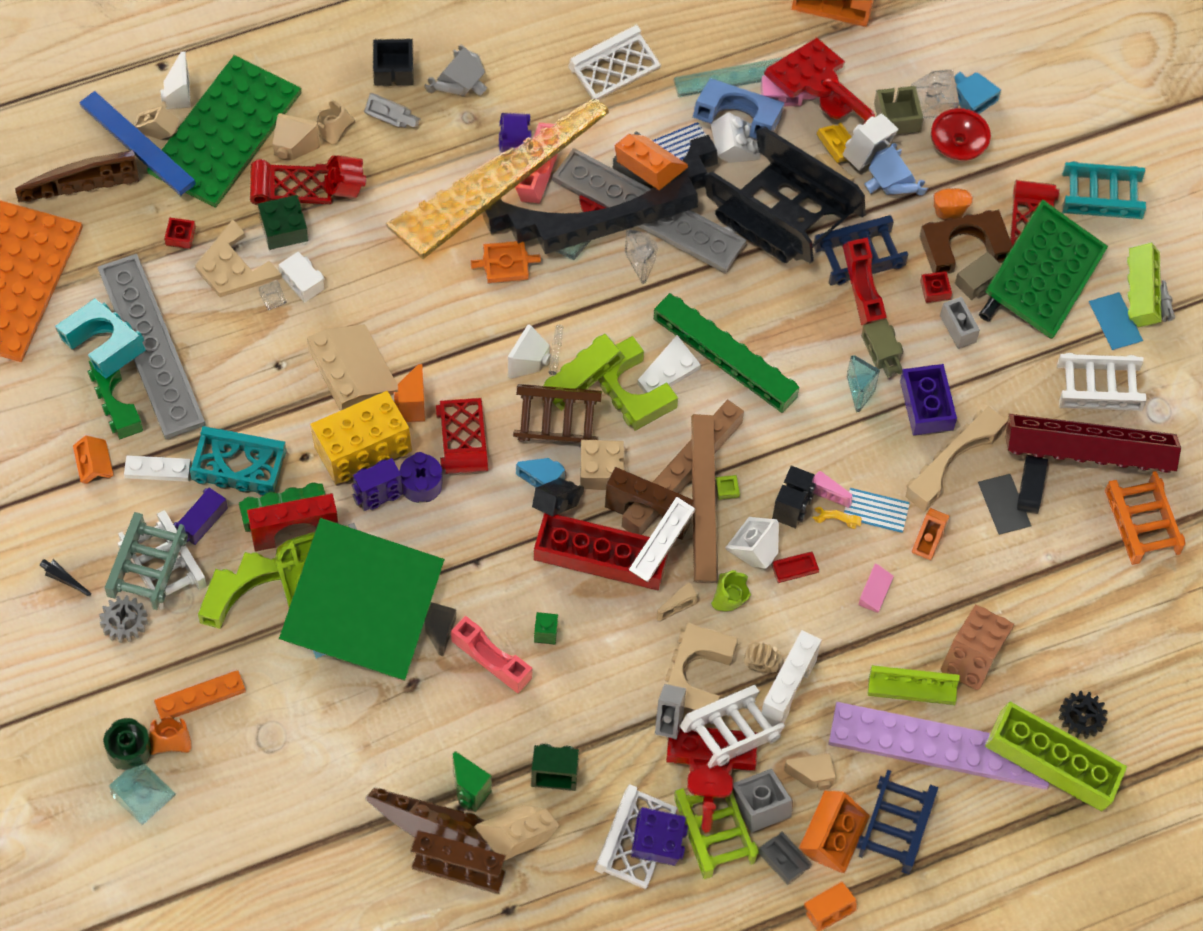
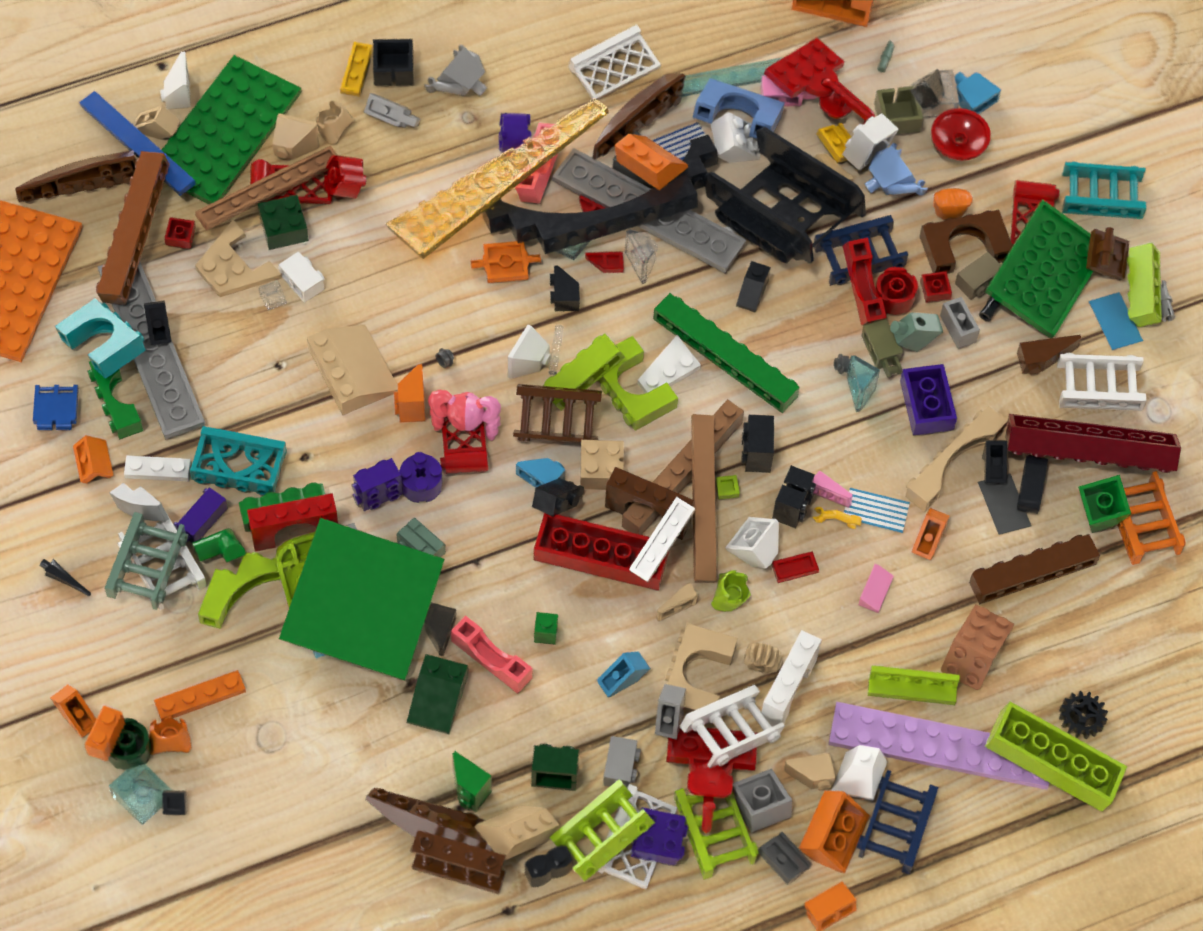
light grey gear [99,595,148,643] -> none
yellow brick [310,391,412,485] -> none
none -> blue plate [33,384,79,430]
none -> orange slope [50,685,97,738]
none -> orange brick [84,706,126,761]
none -> dark orange brick [96,151,170,305]
none -> light grey slope [109,483,169,521]
none -> black slope [144,300,172,345]
none -> black plate [162,790,187,815]
none -> green brick [192,528,246,562]
none -> medium nougat tile [195,145,337,230]
none -> yellow tile [340,42,373,97]
none -> sand green brick [397,518,446,558]
none -> dark green slope [407,654,468,734]
none -> hair [428,389,501,441]
none -> dark grey plate [435,348,454,368]
none -> black brick [525,846,573,887]
none -> black slope [550,266,580,312]
none -> lime fence [550,779,655,881]
none -> red tile [585,251,624,273]
none -> reddish brown wedge [592,73,686,160]
none -> dark azure slope [597,651,650,697]
none -> light grey brick [603,736,641,787]
none -> black slope [736,261,771,312]
none -> black piece [741,415,774,473]
none -> white slope [831,745,887,800]
none -> dark grey plate [834,354,850,374]
none -> red brick [875,267,918,315]
none -> sand green piece [877,40,894,72]
none -> sand green torso [890,312,943,352]
none -> clear smoke slope [910,69,945,110]
none -> reddish brown brick [969,534,1100,605]
none -> black slope [982,440,1007,483]
none -> reddish brown slope [1017,335,1081,375]
none -> green slope [1078,475,1132,533]
none -> reddish brown plate [1086,227,1130,280]

